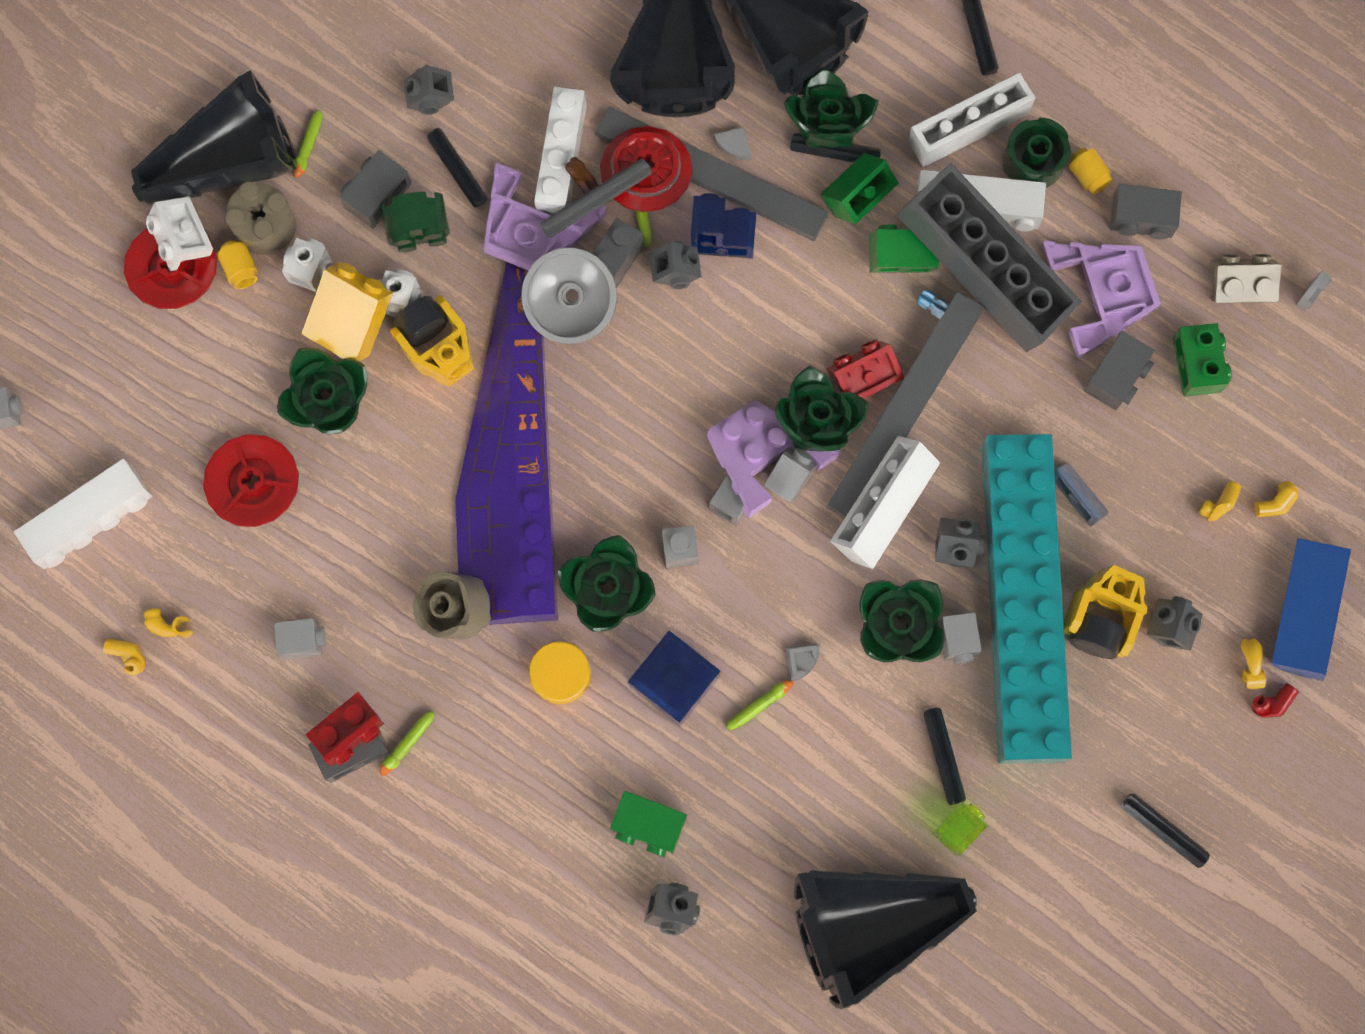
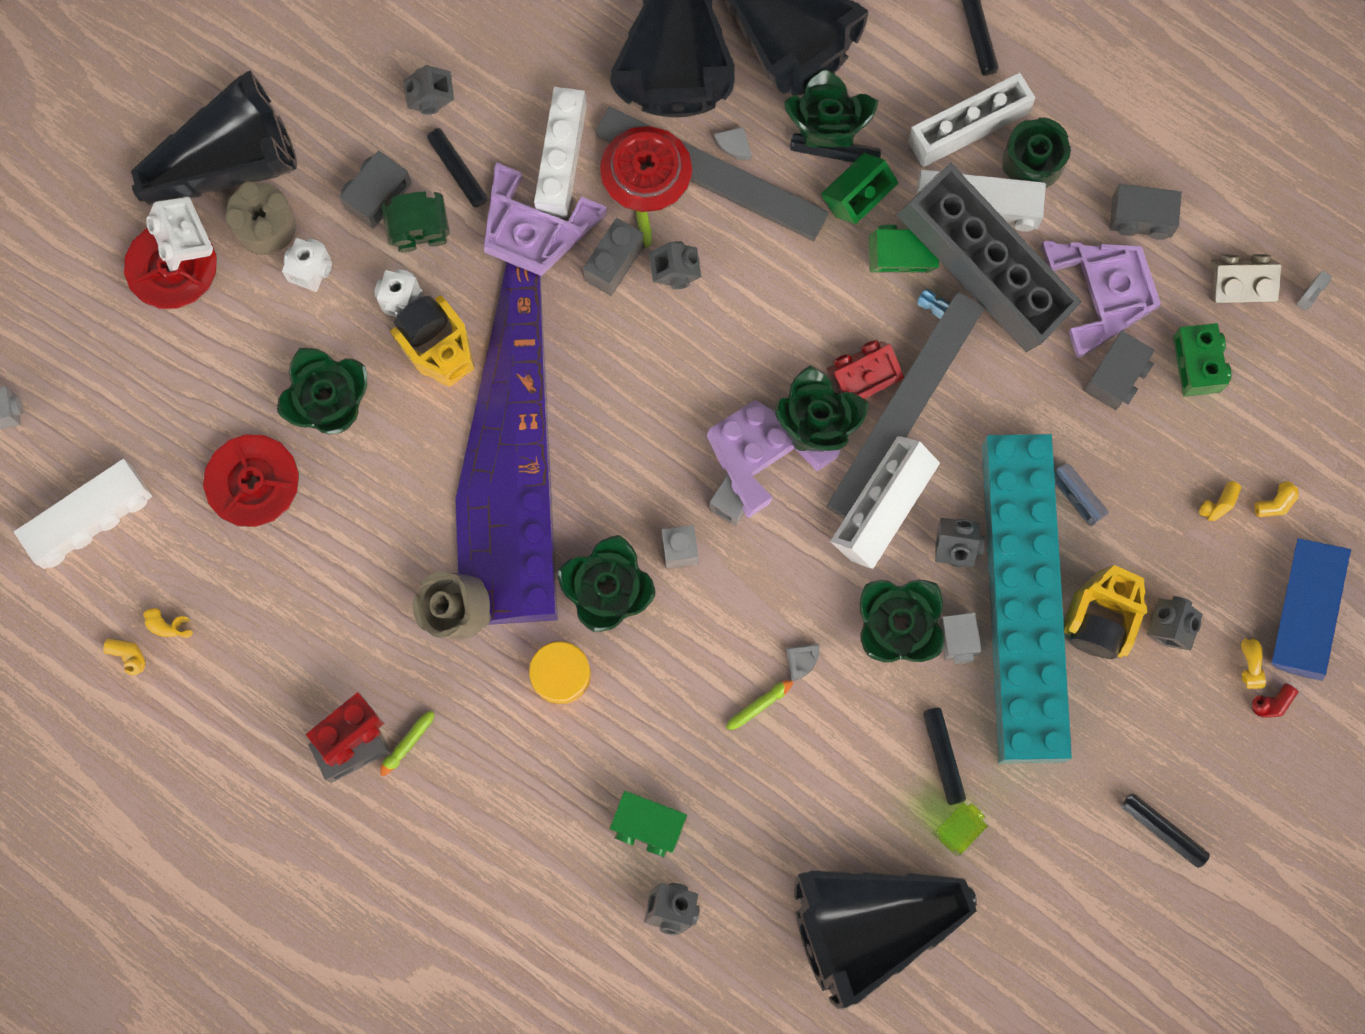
yellow brick [217,240,258,289] -> none
light grey brick [274,618,326,660] -> none
lime piece [293,110,323,178] -> none
yellow brick [302,262,394,362] -> none
light grey dish [522,248,617,344] -> none
dark grey axle [540,159,652,238] -> none
reddish brown axle [565,157,600,194] -> none
clear blue brick [627,630,721,727] -> none
clear blue brick [691,193,757,259] -> none
light grey brick [764,447,818,503] -> none
yellow brick [1069,147,1113,195] -> none

